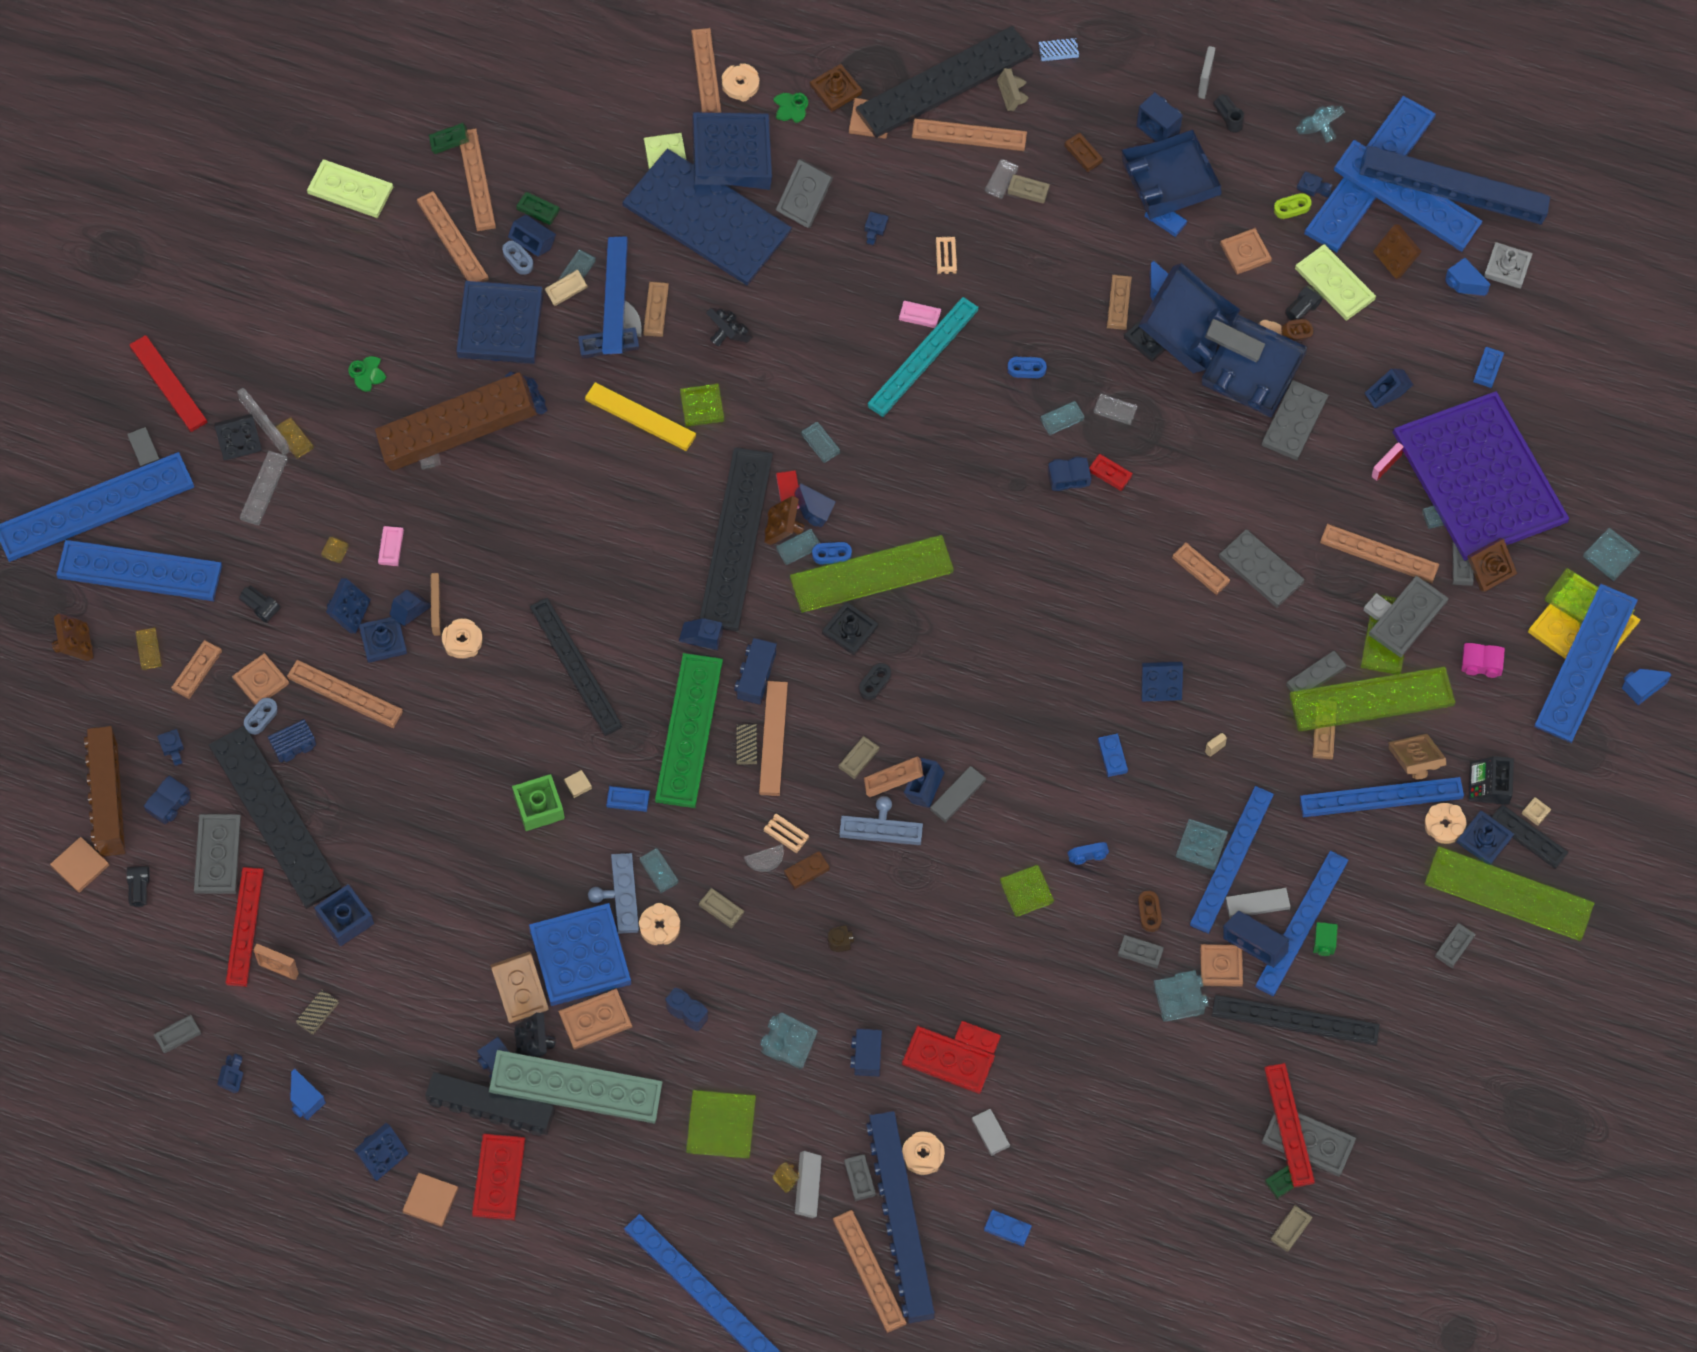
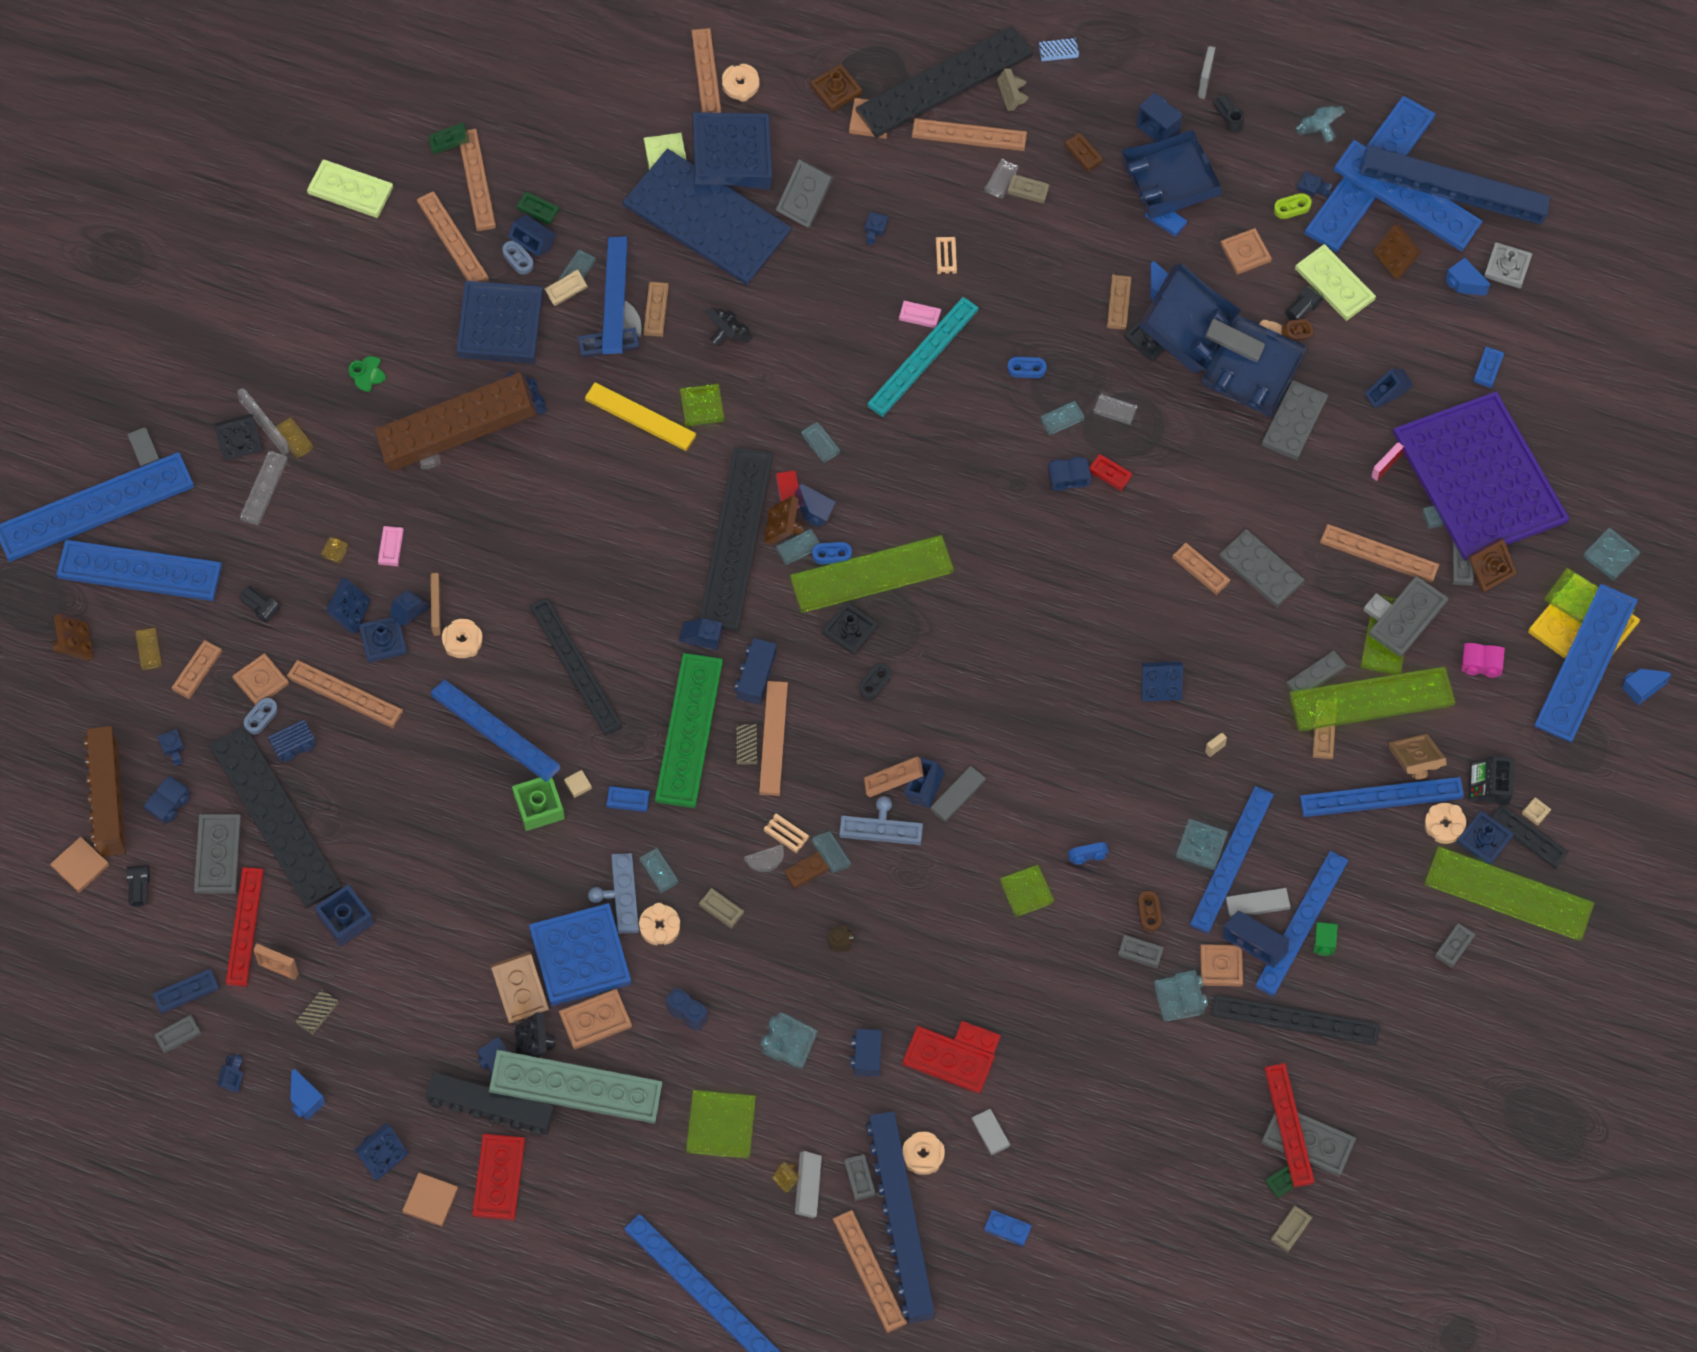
red tile [129,335,207,432] -> none
green plate [773,93,808,123] -> none
dark tan tile [839,736,880,779] -> none
blue plate [1098,734,1128,777] -> none
none -> dark blue plate [153,969,219,1014]
none -> blue plate [431,679,560,782]
none -> clear light blue tile [812,831,851,873]

